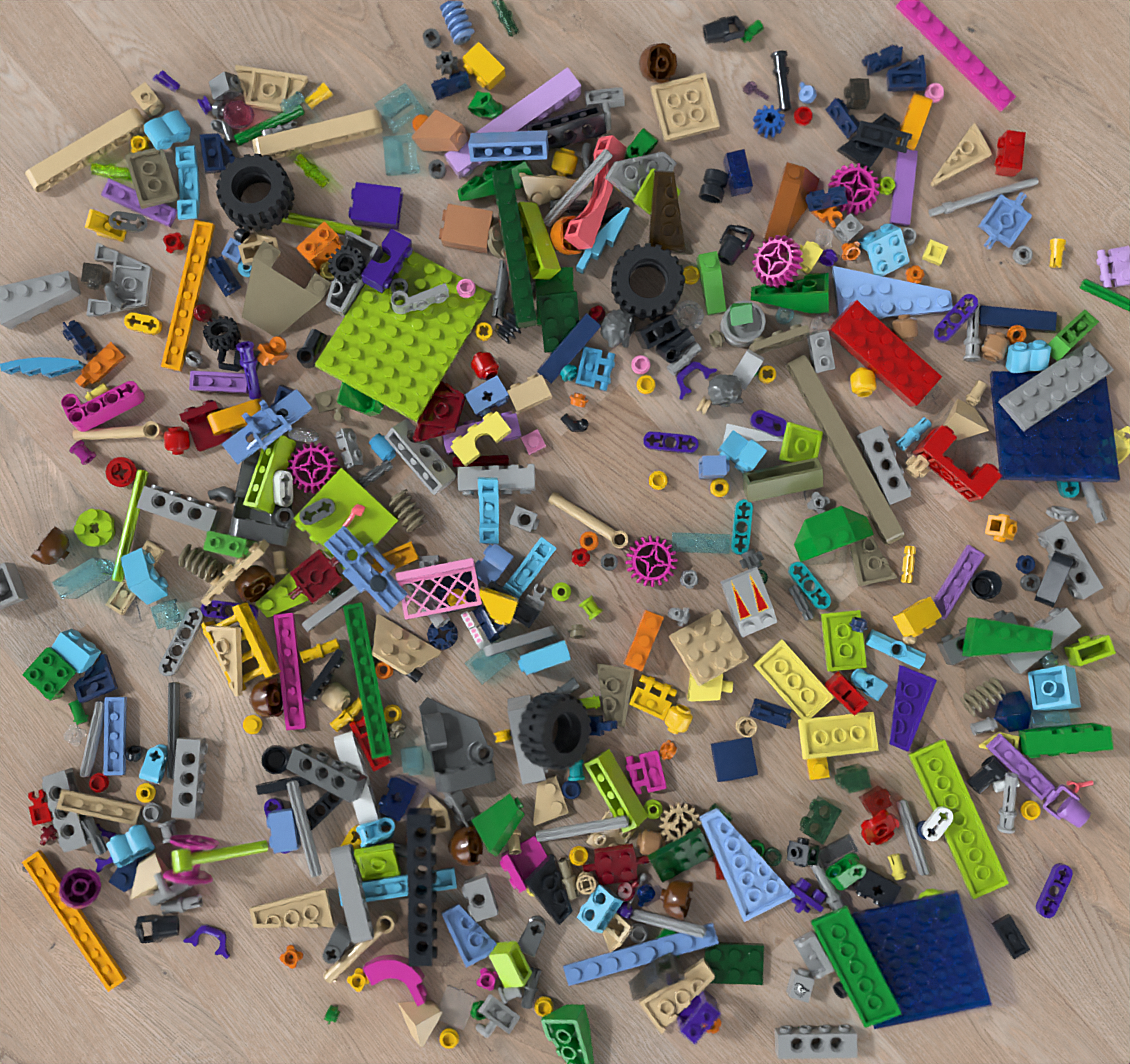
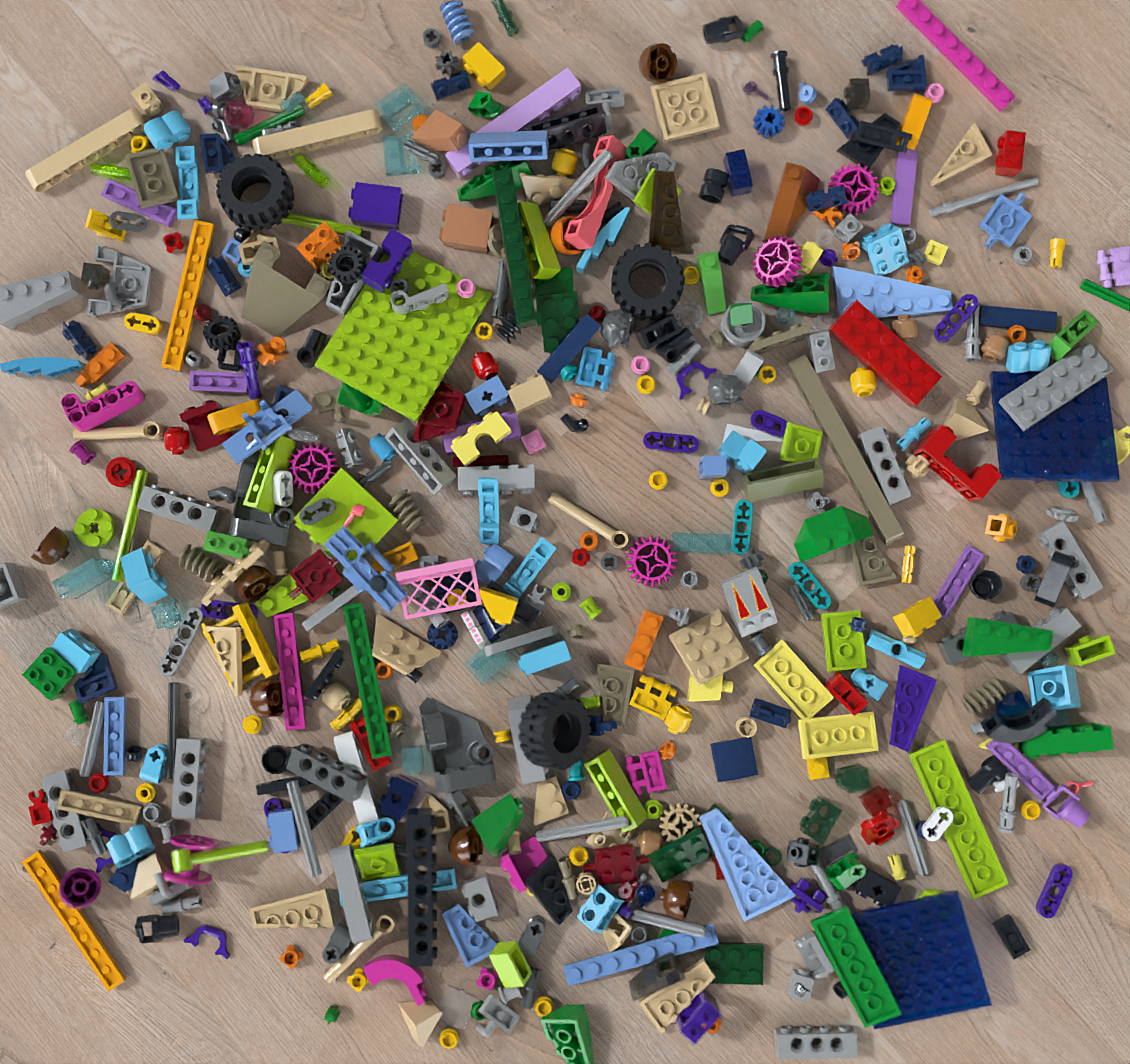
none -> dark grey axle [403,140,439,164]
none -> dark grey bush [748,631,773,656]
none -> dark grey bush [908,249,927,268]
none -> black arch [980,697,1057,743]

